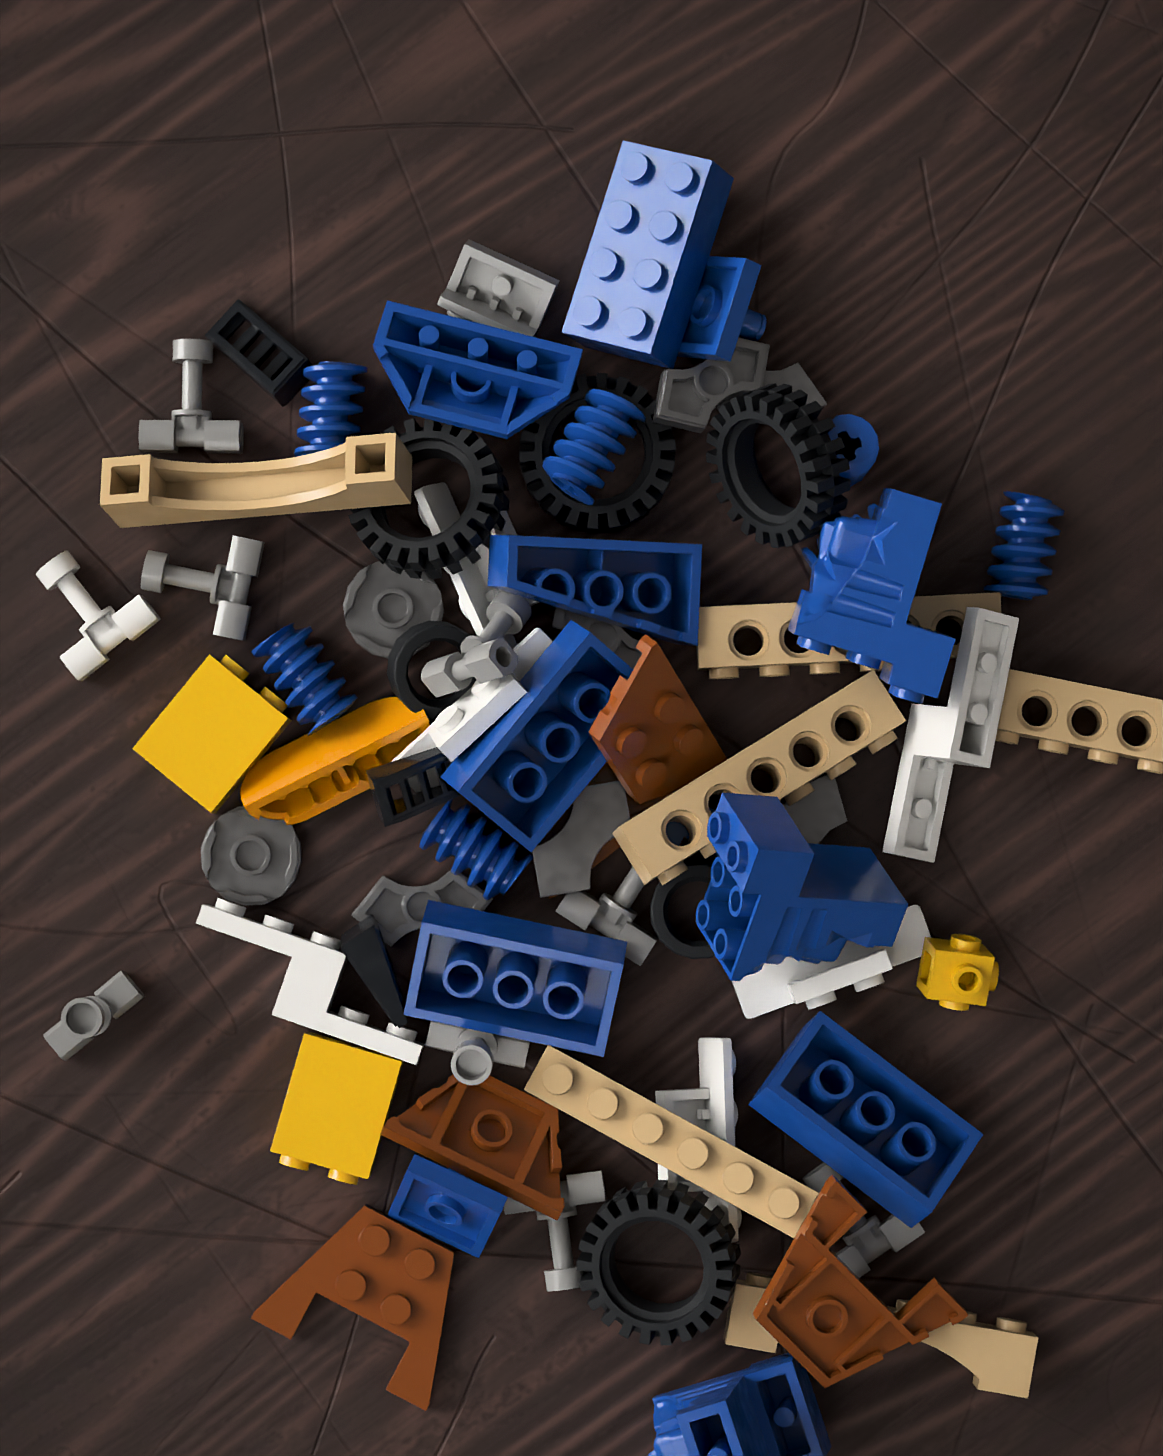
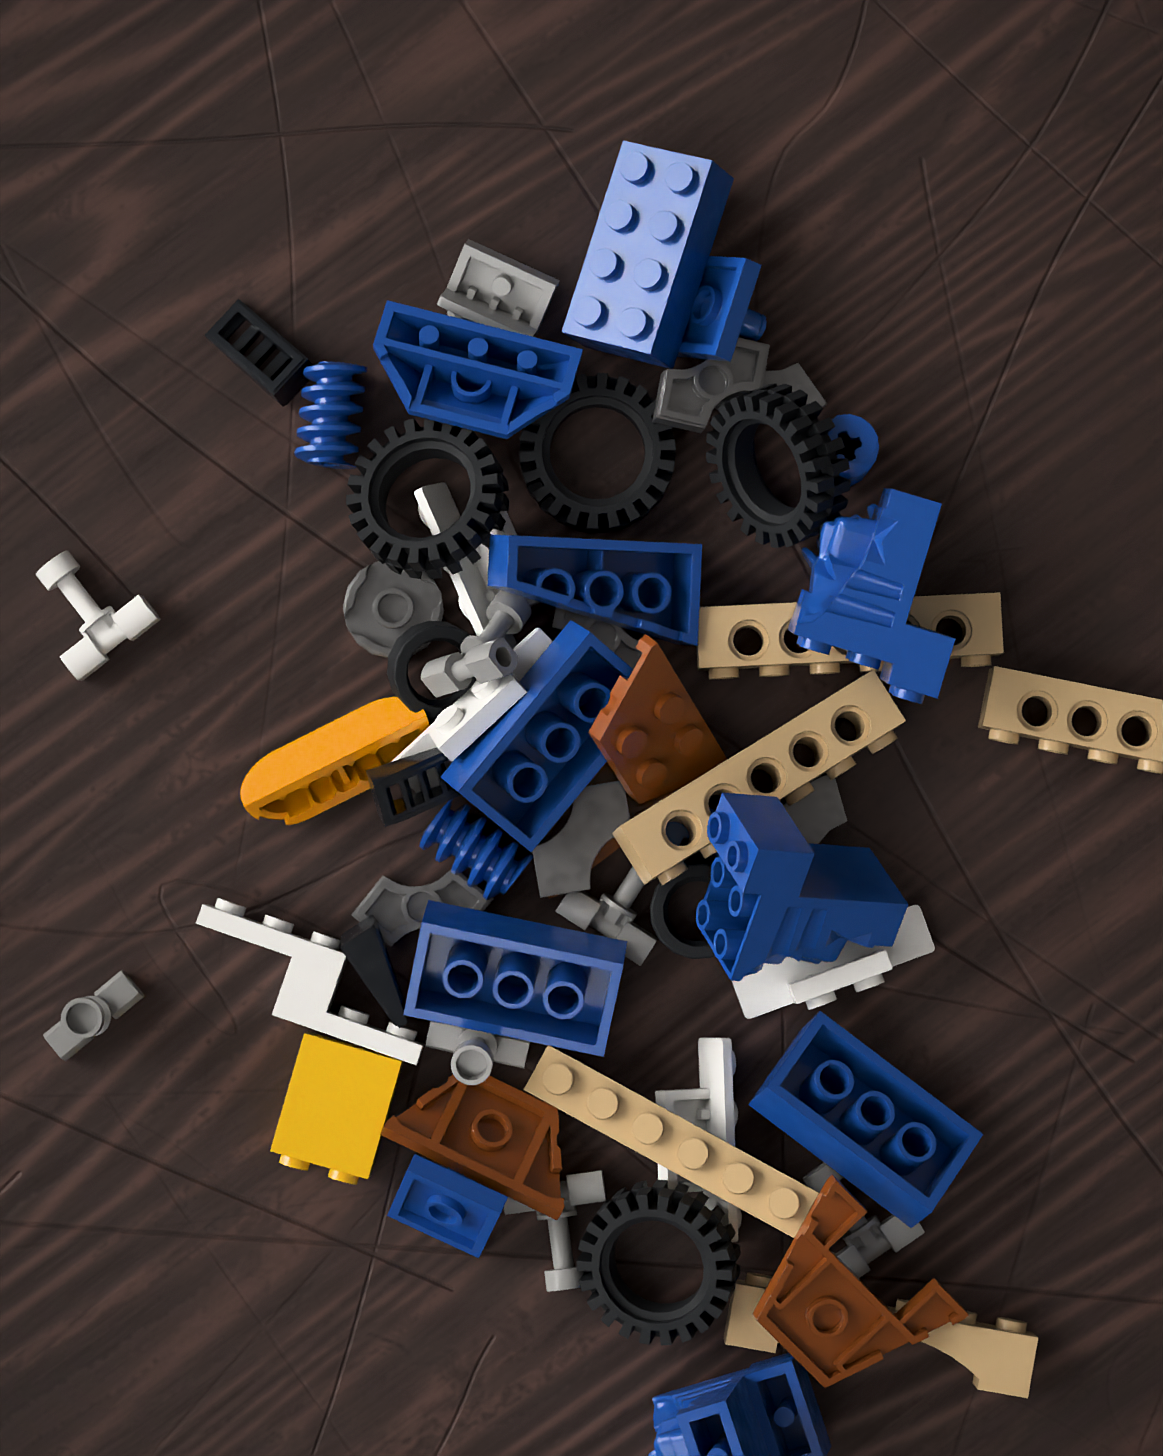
tan arch [100,433,412,528] -> none
yellow brick [132,654,292,814] -> none
light grey bar [138,339,244,454] -> none
light grey bar [141,536,265,641] -> none
flat silver tile [201,806,302,906] -> none
blue piece [251,623,358,736] -> none
dark orange wing [251,1204,455,1411] -> none
blue piece [542,389,646,505] -> none
white bracket [882,607,1019,863] -> none
yellow brick [916,934,999,1011] -> none
blue piece [984,491,1065,600] -> none

